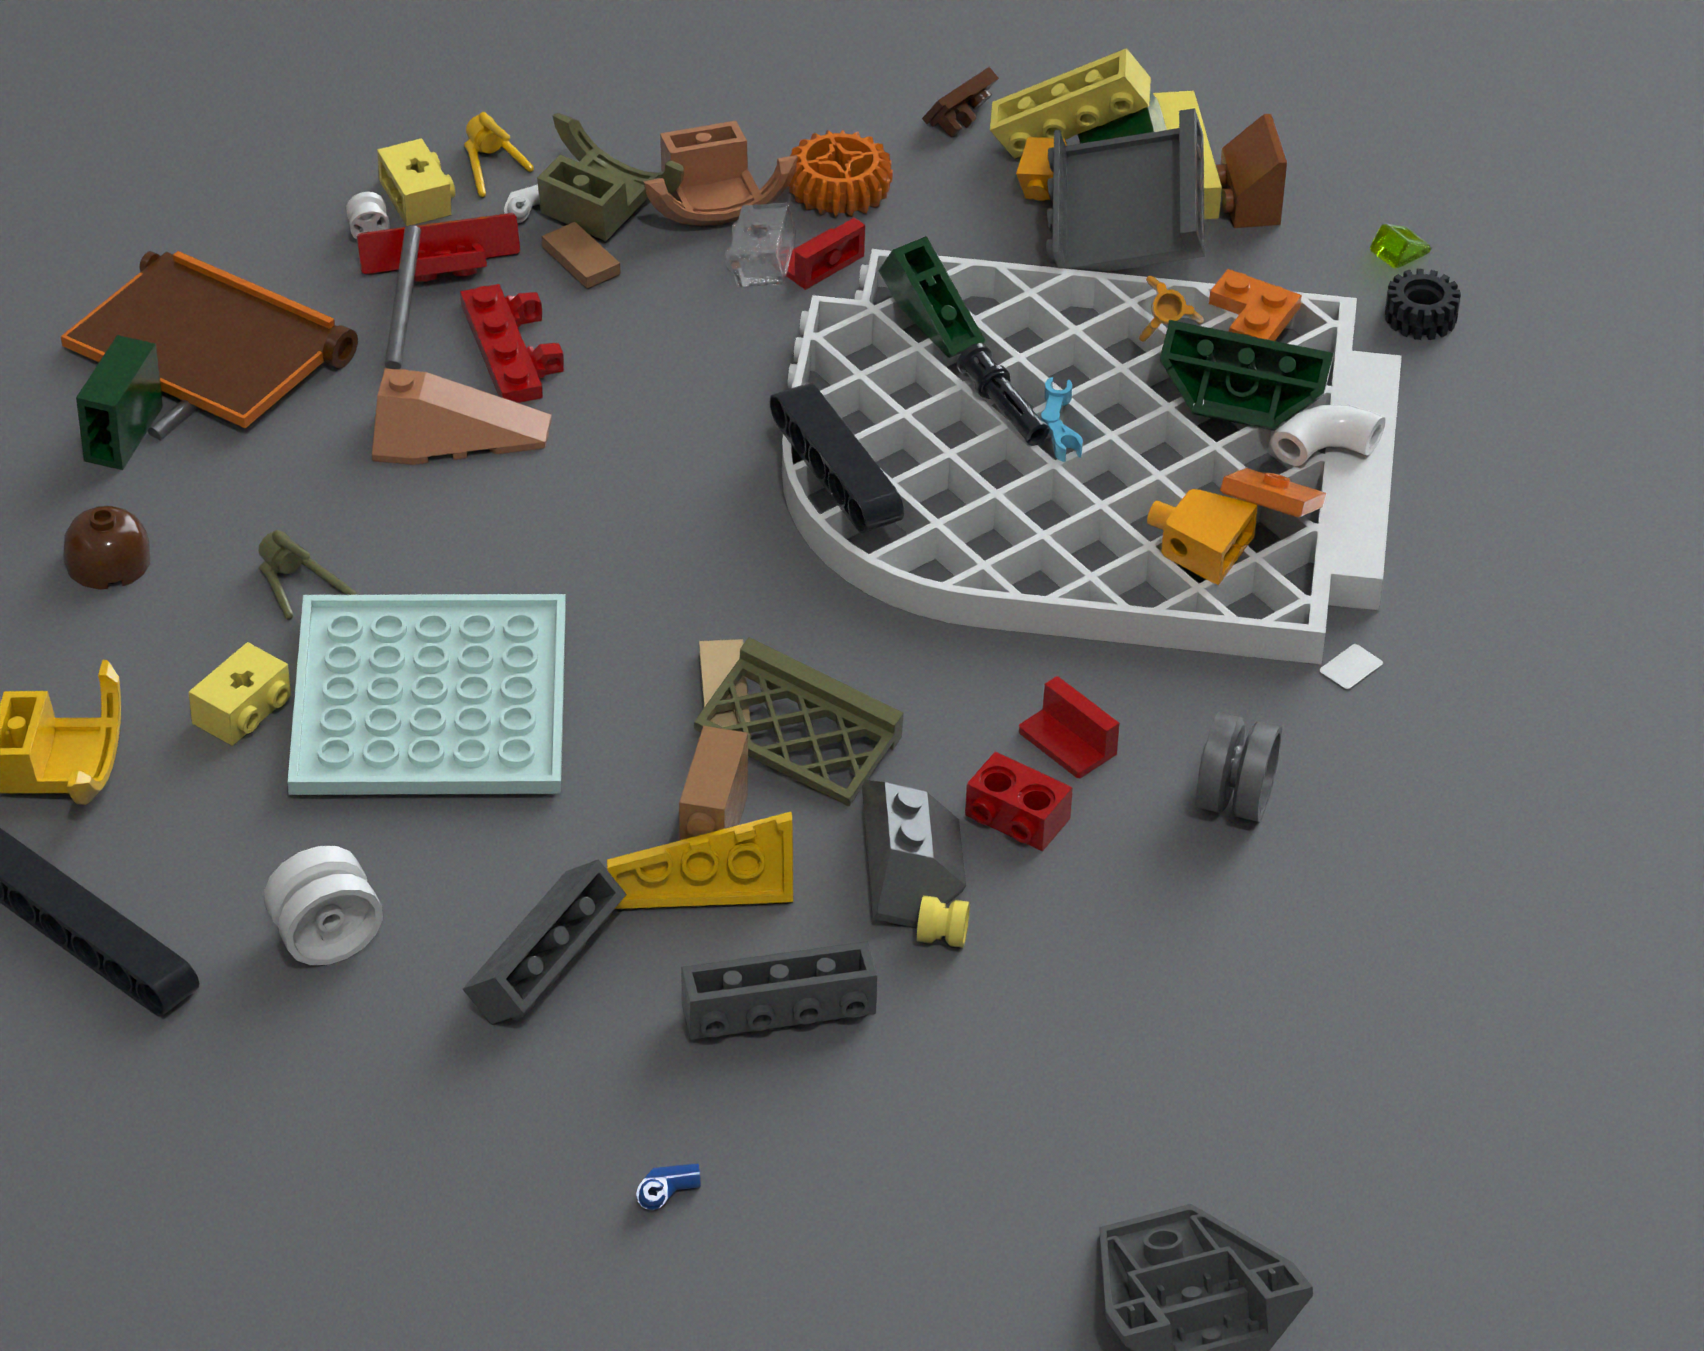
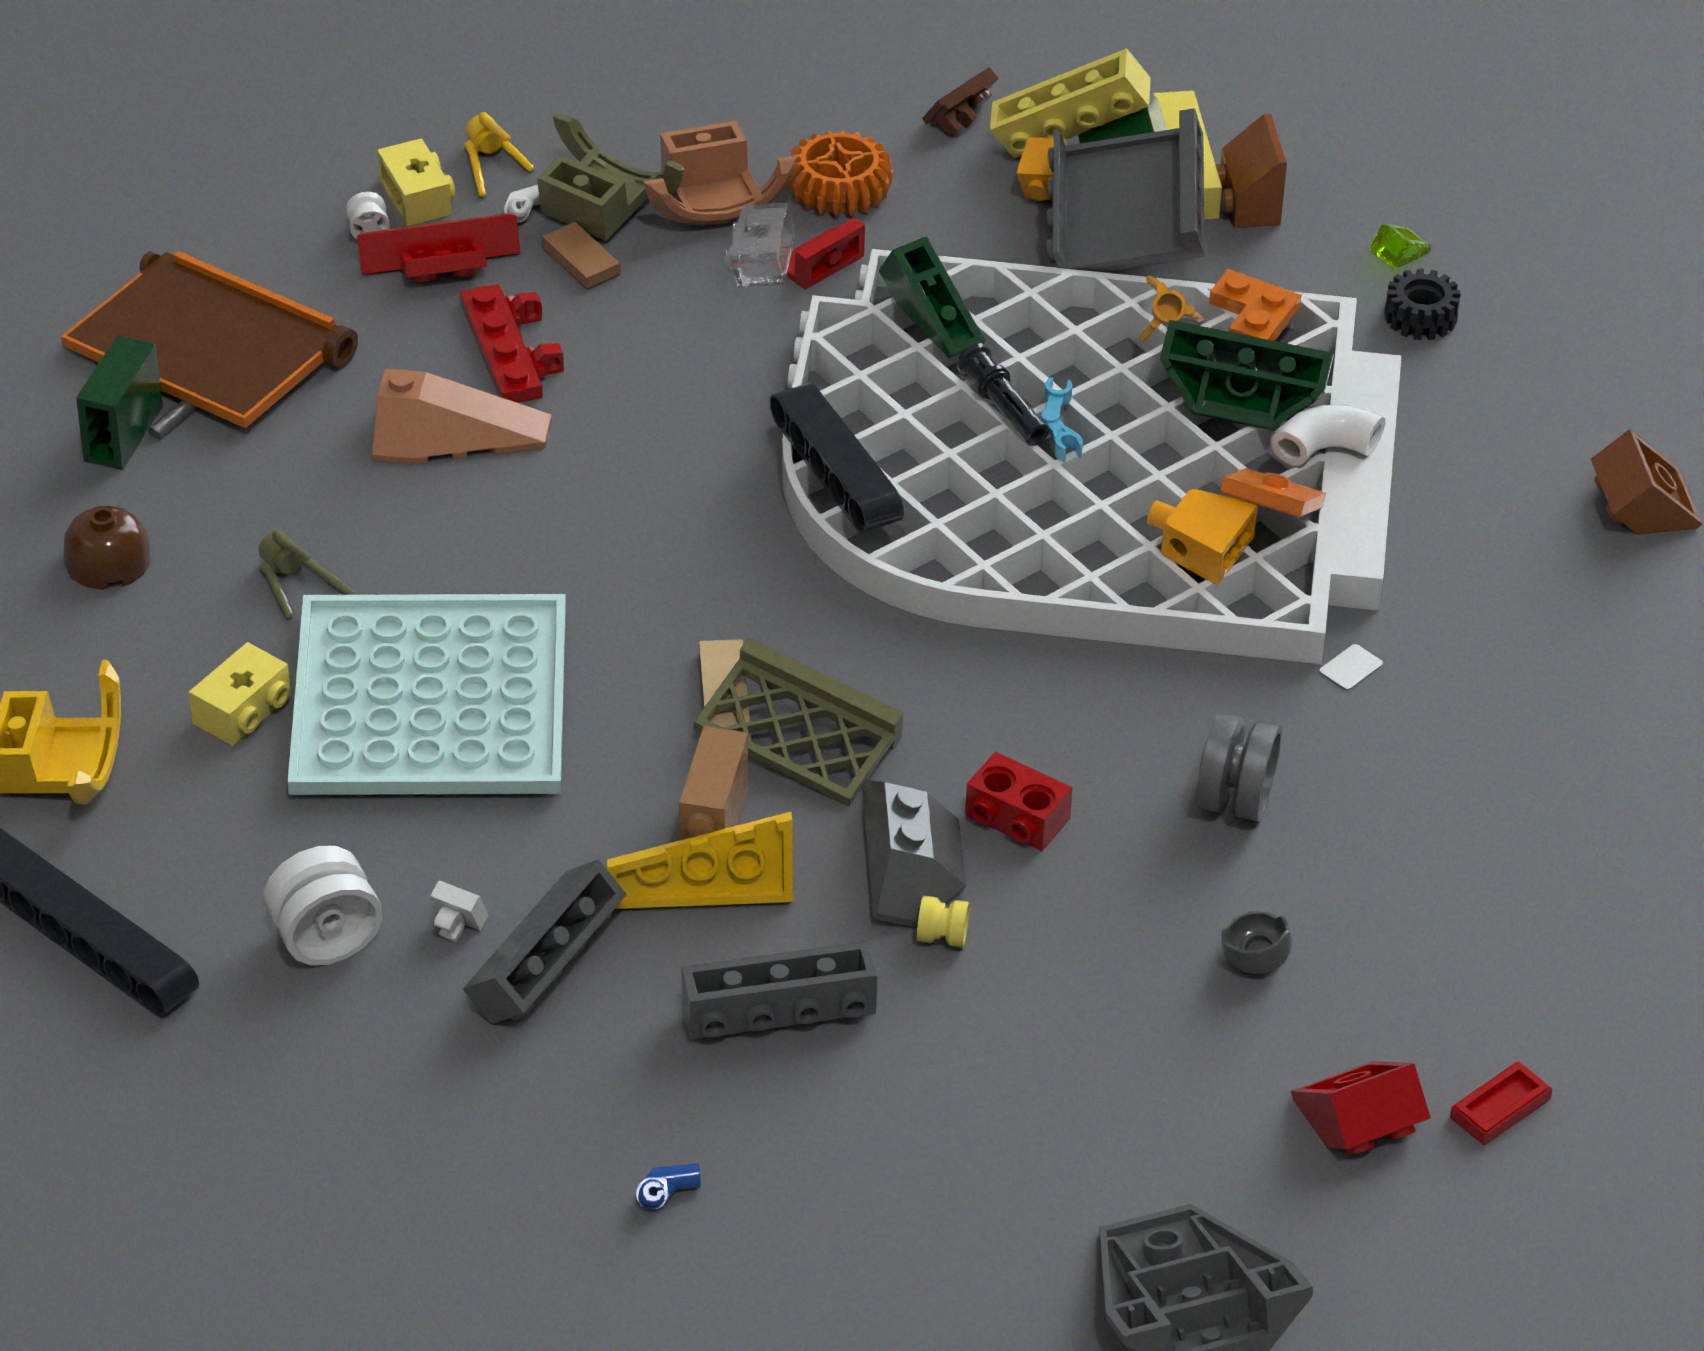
flat silver bar [385,225,421,369] -> none
red panel [1019,676,1120,778] -> none
none -> white tile [430,880,489,942]
none -> dark grey hair [1221,911,1293,974]
none -> red slope [1291,1061,1431,1155]
none -> red tile [1449,1061,1553,1146]
none -> dark orange slope [1591,429,1702,535]

